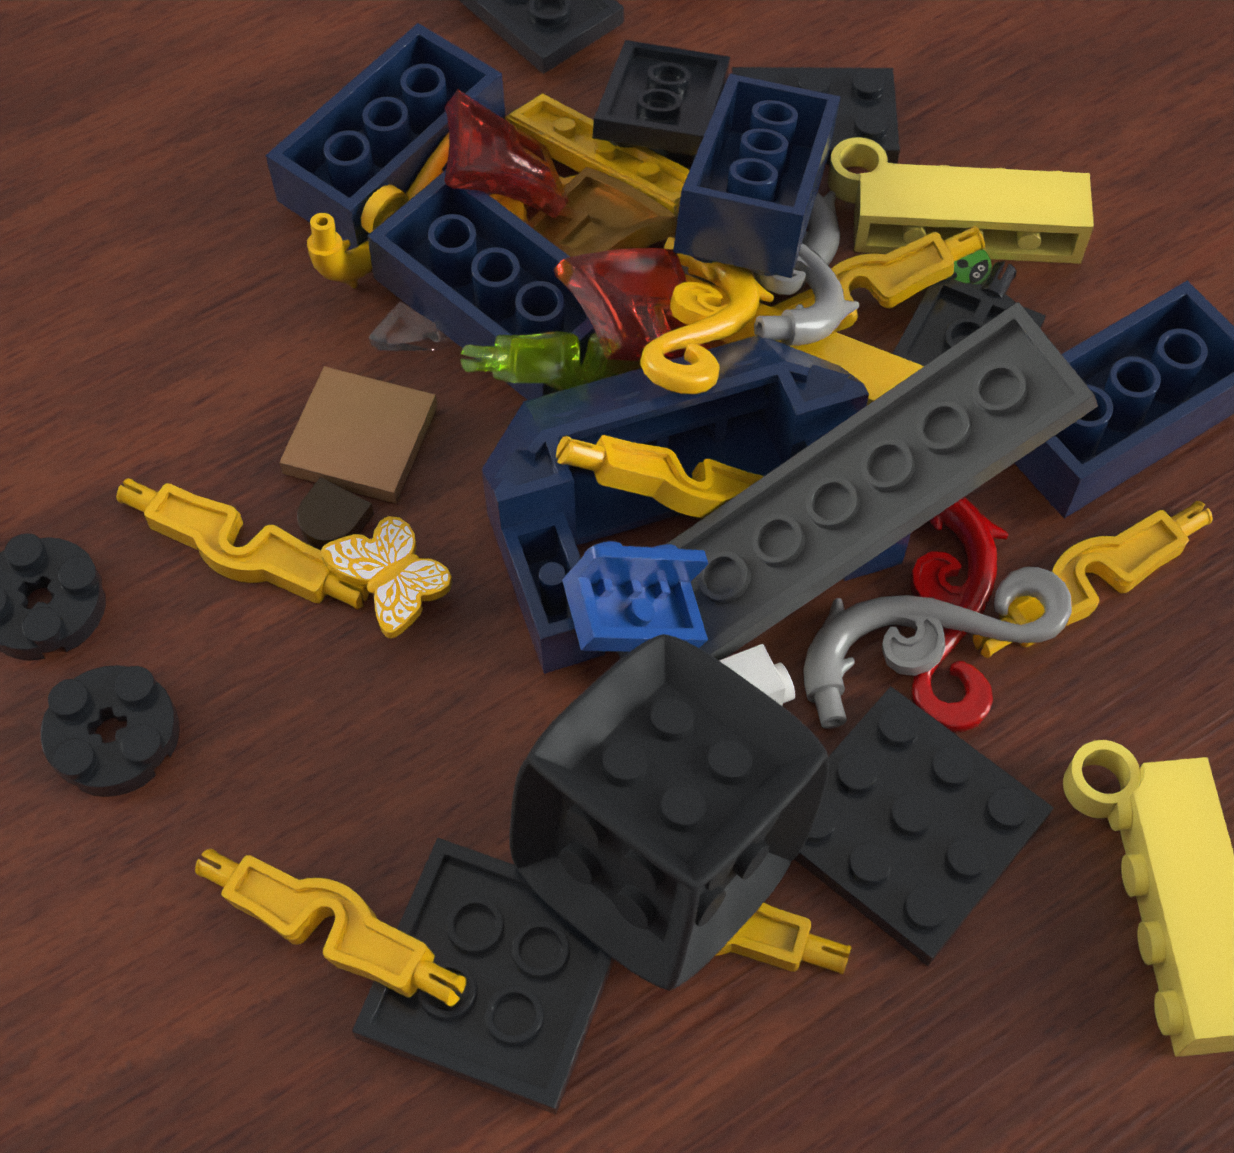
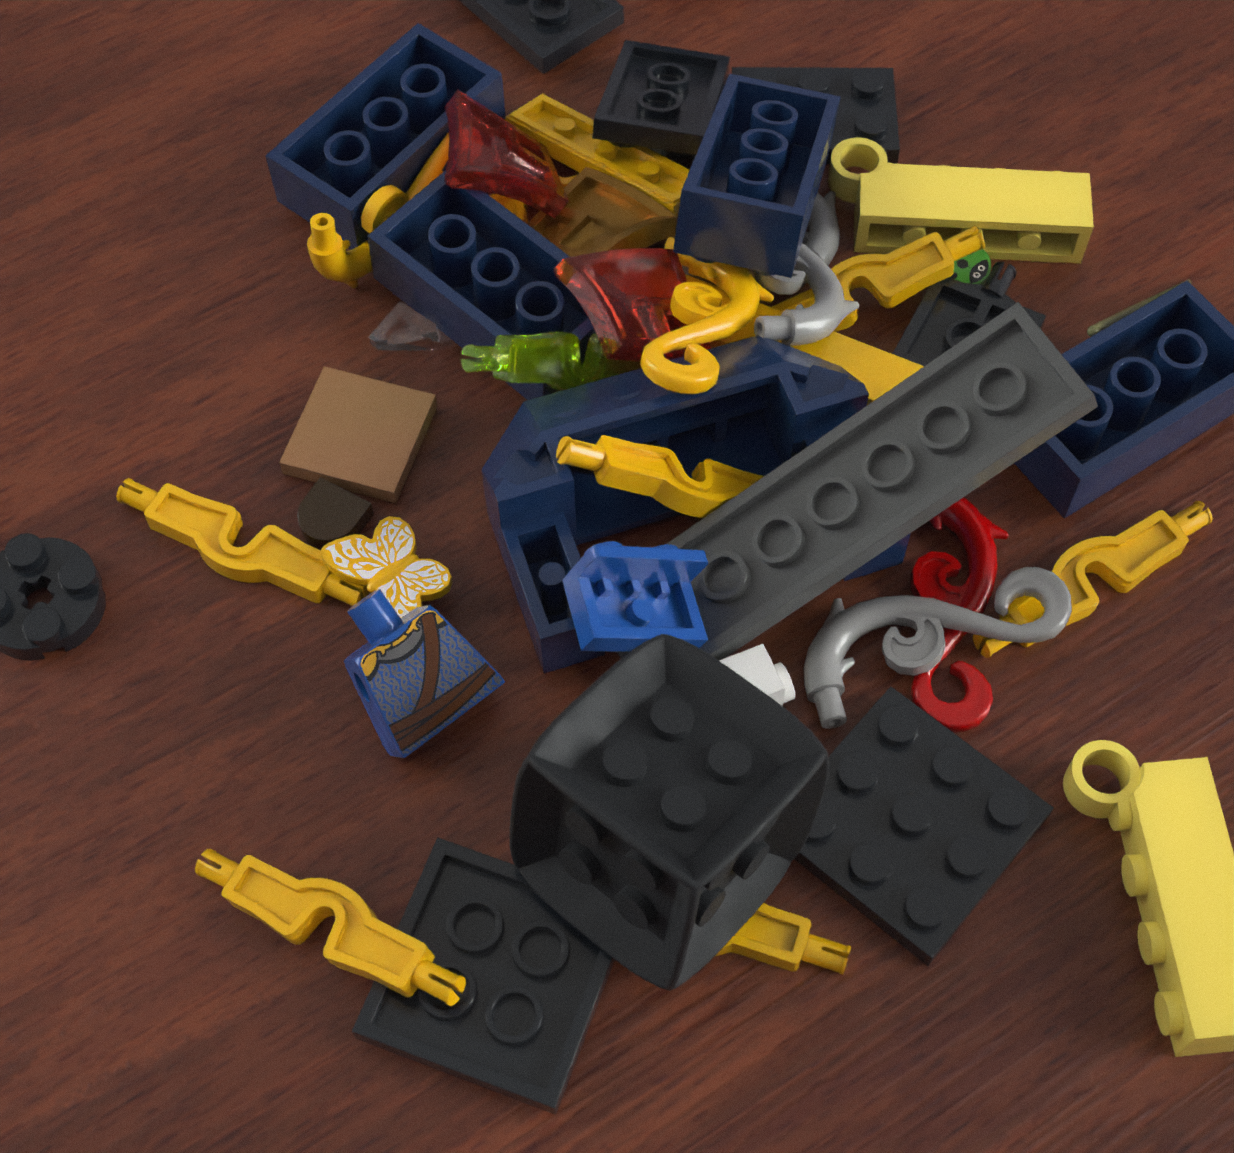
black plate [41,665,180,797] -> none
none -> torso [344,589,505,758]
none -> olive piece [1087,278,1192,337]

